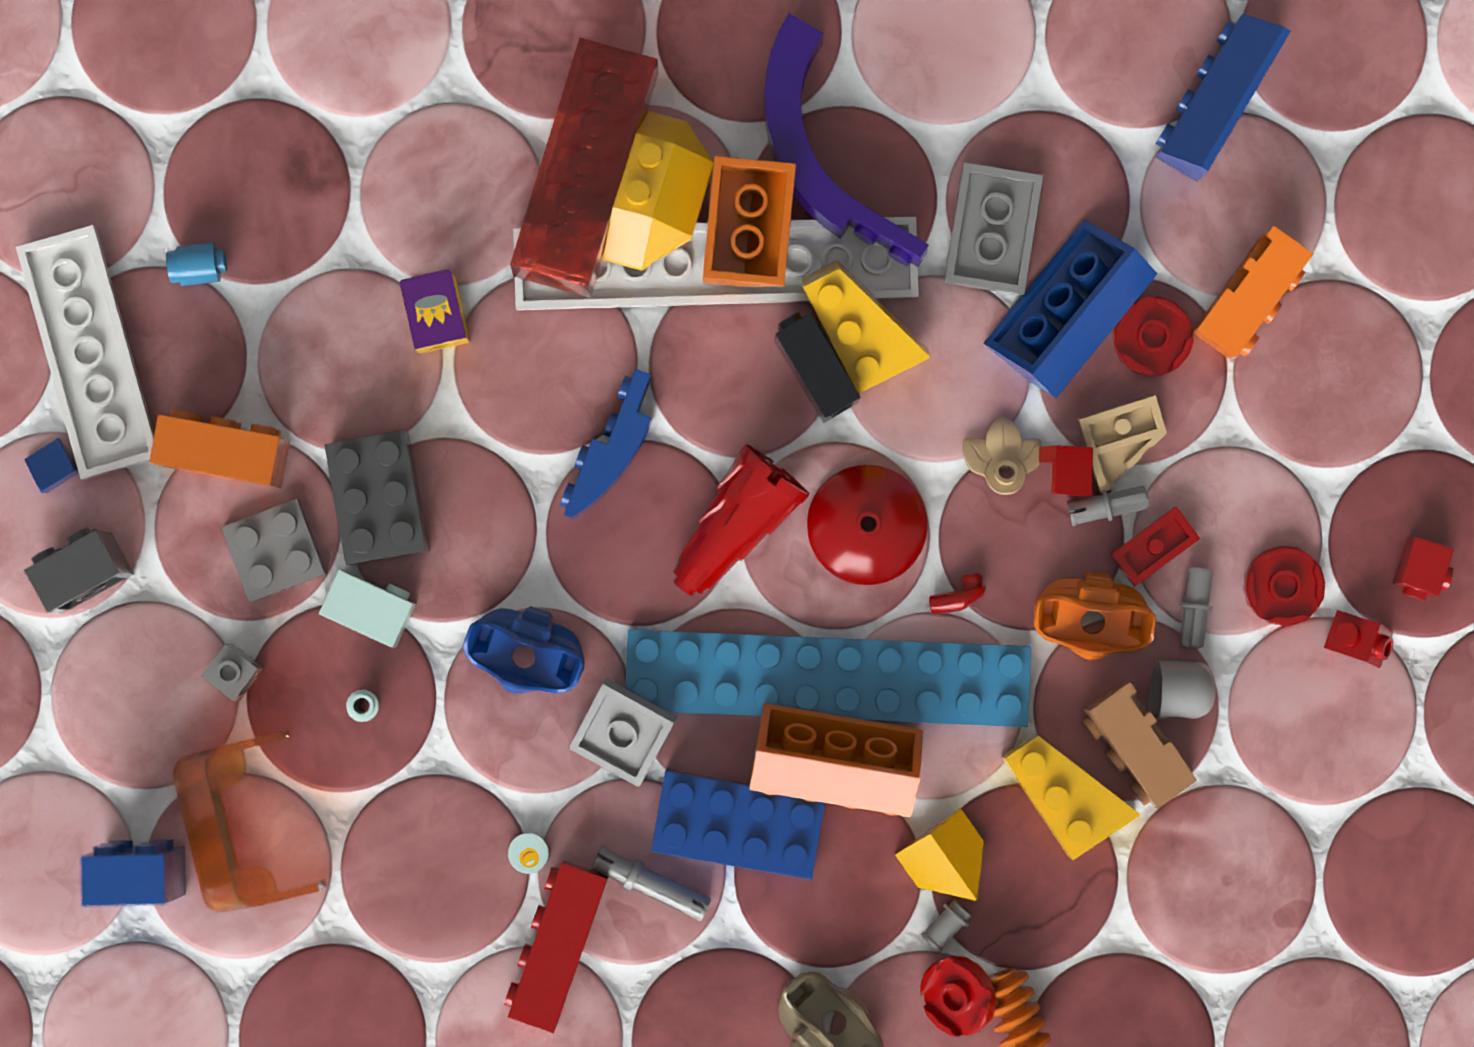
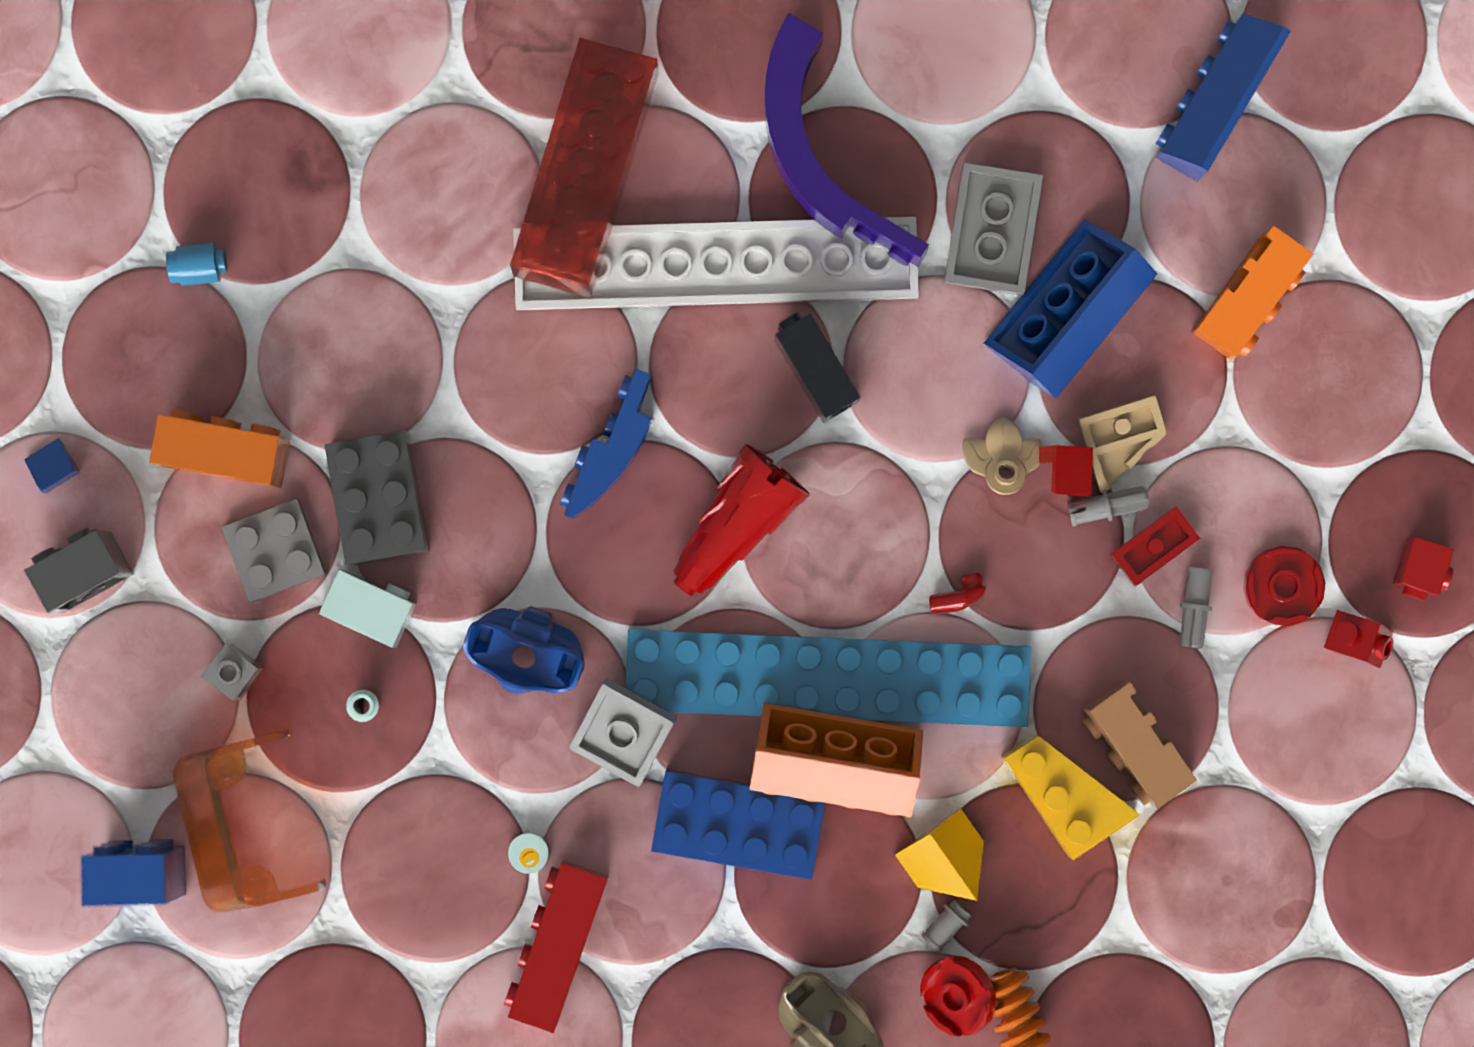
white plate [16,225,154,480] -> none
dark purple piece [400,269,470,354] -> none
light grey pin [591,846,711,922] -> none
yellow wedge [603,111,714,271] -> none
orange slope [703,156,796,287] -> none
yellow wedge [802,260,931,394] -> none
red dish [807,465,928,585] -> none
orange piece [1034,571,1156,660] -> none
red tile [1113,296,1194,377] -> none
light grey helmet [1147,660,1216,720] -> none

